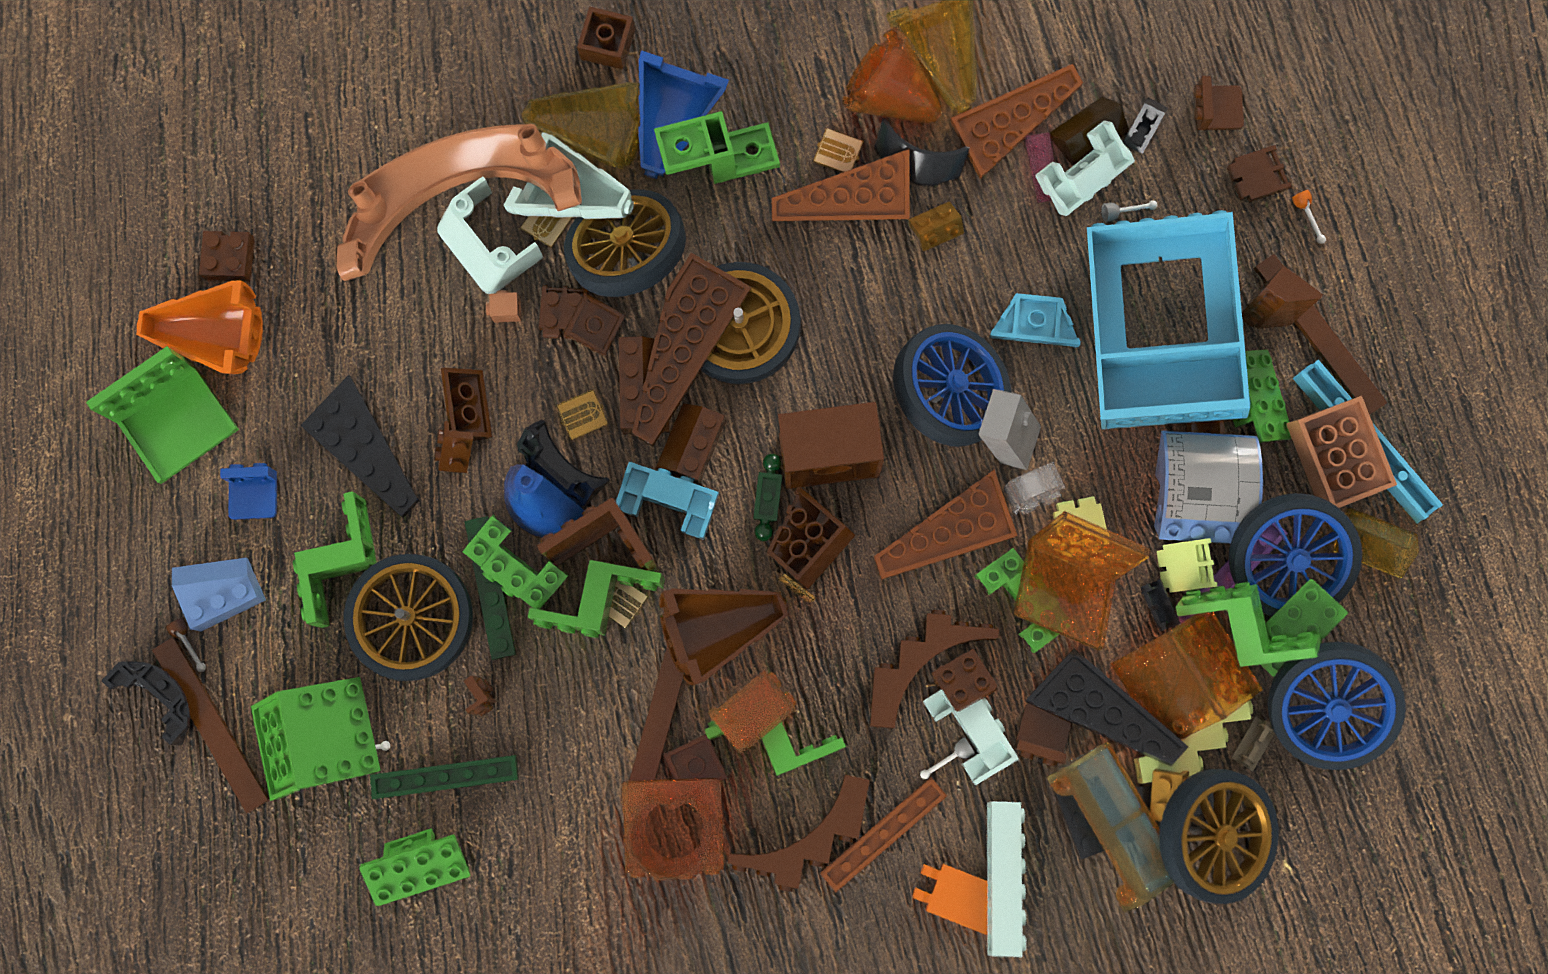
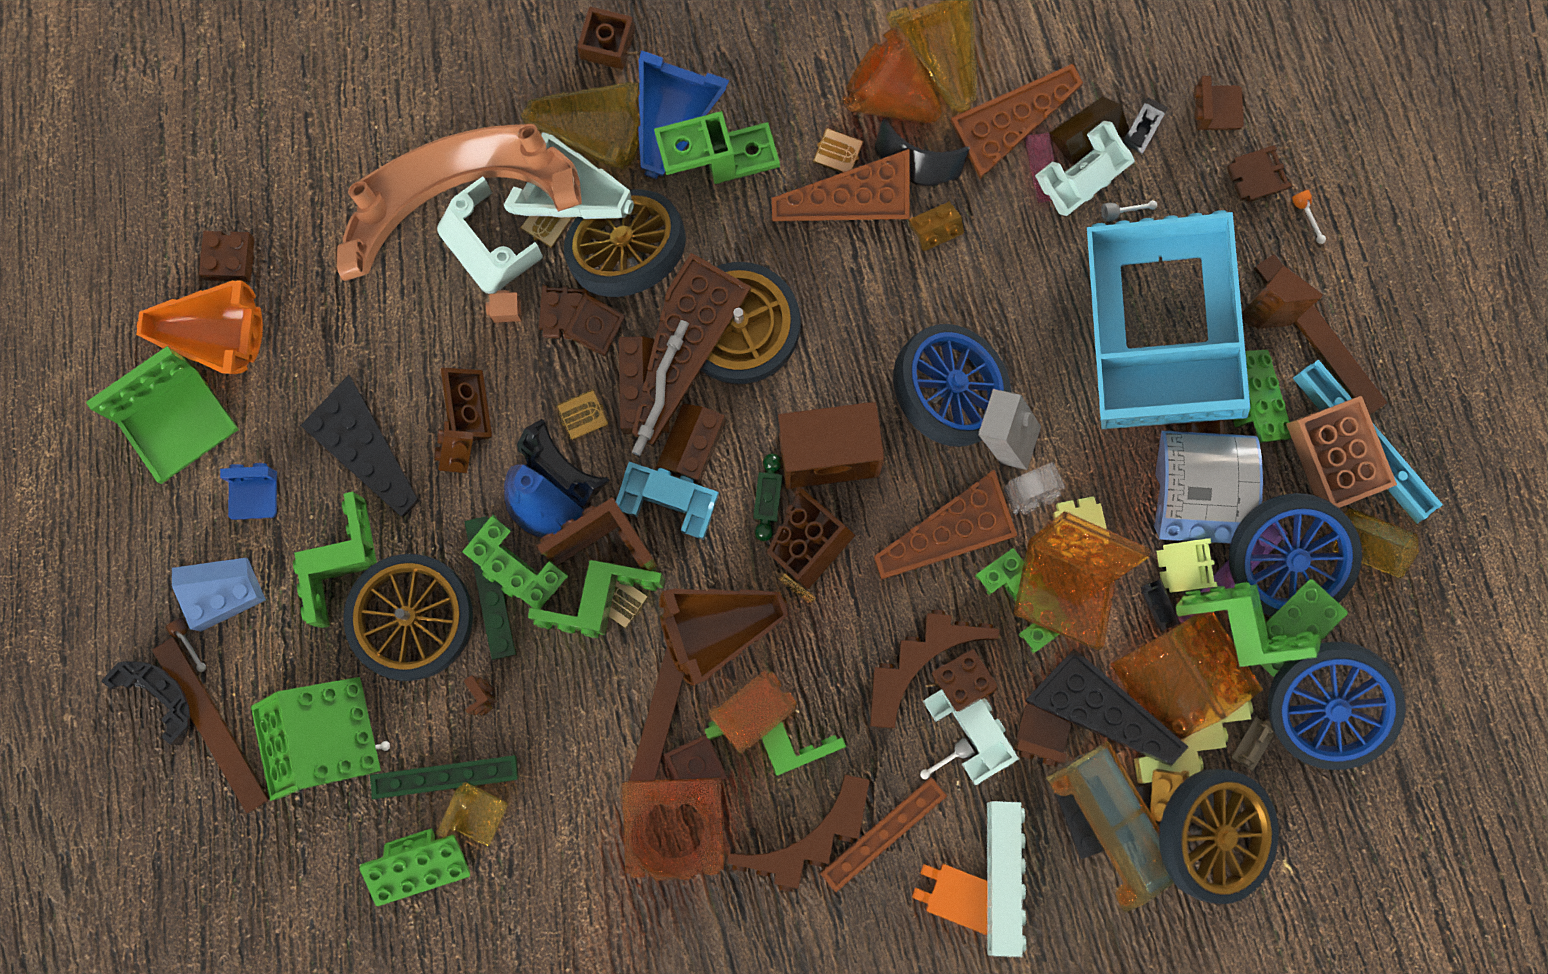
medium azure wing [990,293,1081,347] -> none
none -> clear yellow bracket [437,782,508,846]
none -> light grey bar [632,320,689,456]

